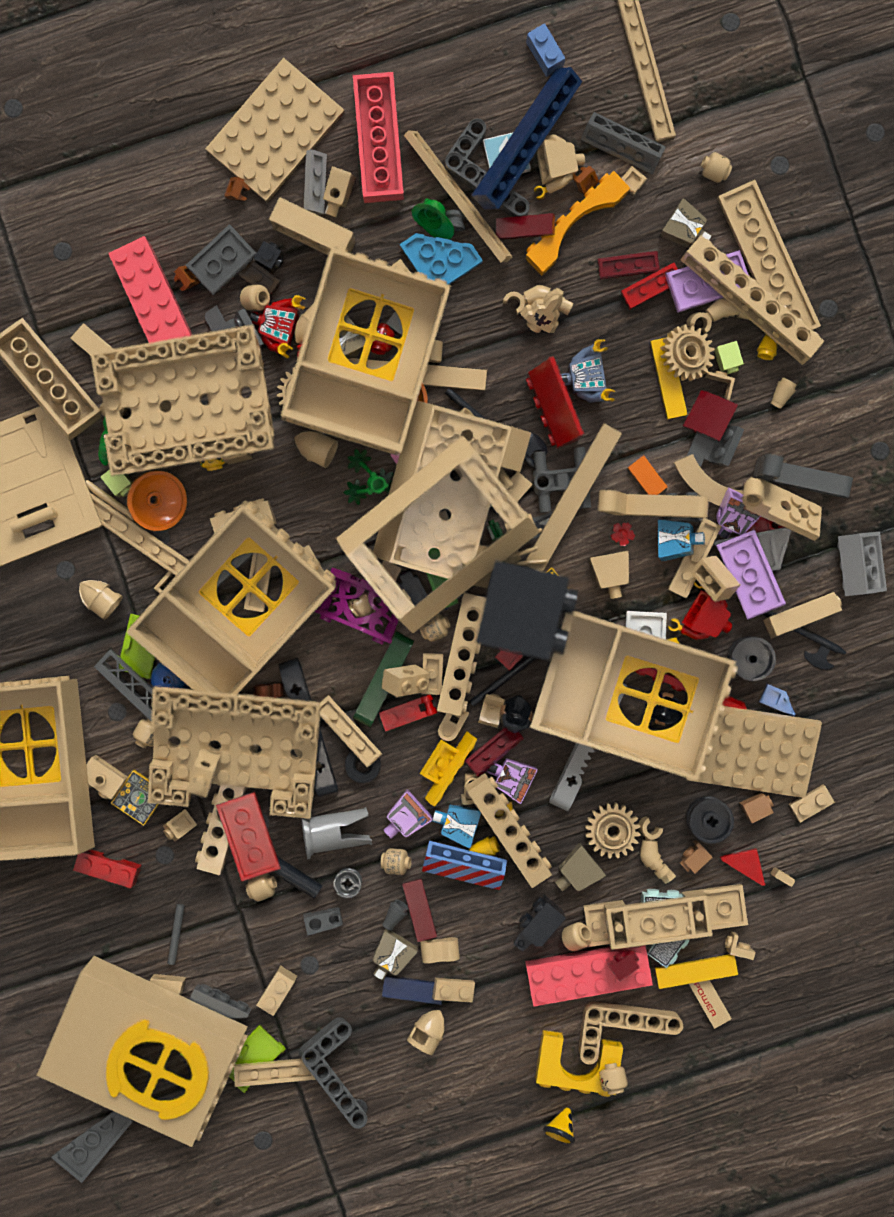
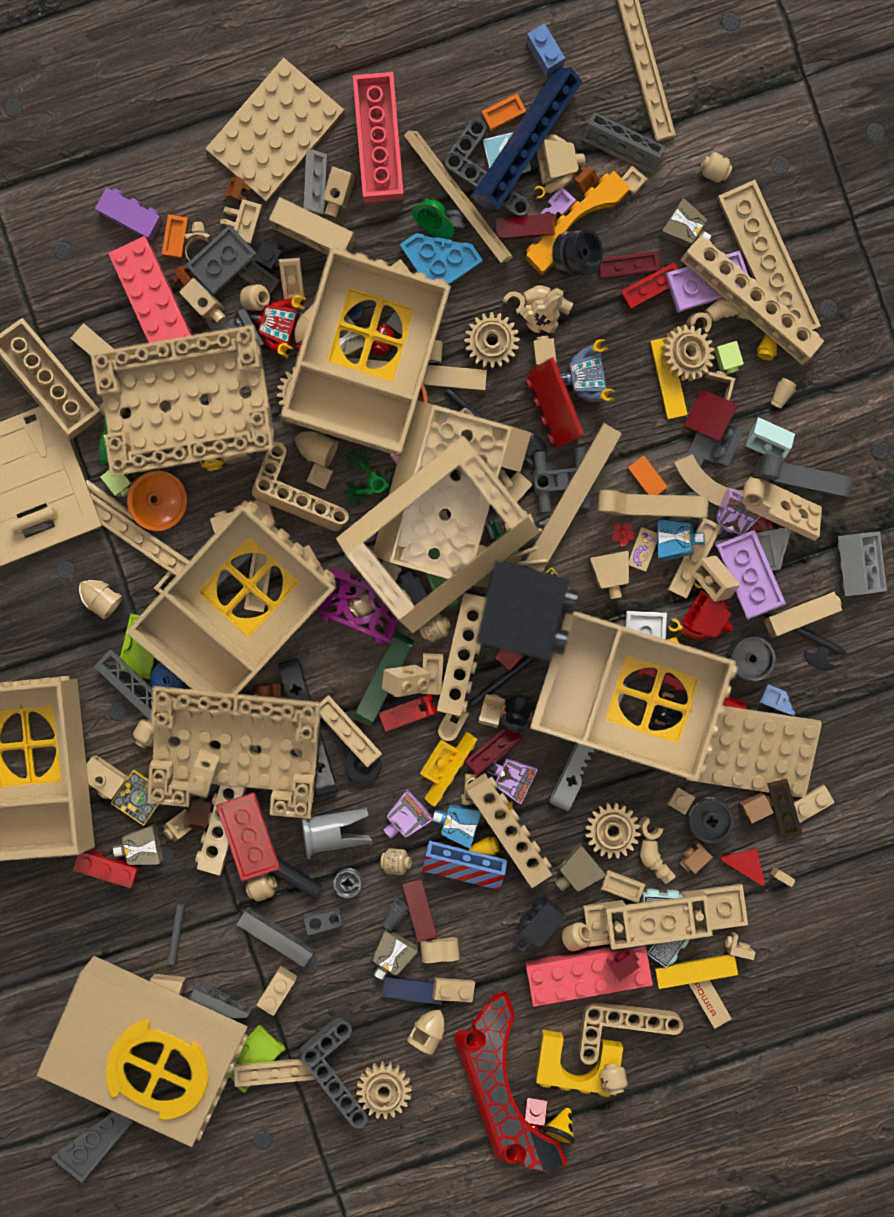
none -> medium lavender brick [95,188,163,242]
none -> dark tan torso [113,823,164,865]
none -> orange tile [162,215,189,259]
none -> tan torso [180,278,226,325]
none -> reddish brown brick [183,798,211,830]
none -> tan piece [184,222,213,261]
none -> tan hinge [220,199,262,245]
none -> dark grey fence [236,906,315,967]
none -> tan beam [252,442,349,531]
none -> tan plate [279,258,305,299]
none -> tan tile [307,463,333,490]
none -> dark blue tile [347,303,364,322]
none -> tan gear [356,1061,412,1119]
none -> panel [454,991,567,1173]
none -> tan gear [464,312,520,369]
none -> orange tile [481,93,526,132]
none -> bracket [524,1098,547,1131]
none -> tan brick [532,336,556,367]
none -> lavender plate [541,188,577,221]
none -> black wheel [552,229,603,277]
none -> tan tile [600,870,645,903]
none -> tan tile [629,527,658,572]
none -> tan plate [667,787,695,814]
none -> light aqua brick [746,417,795,460]
none -> dark brown plate [767,778,802,838]

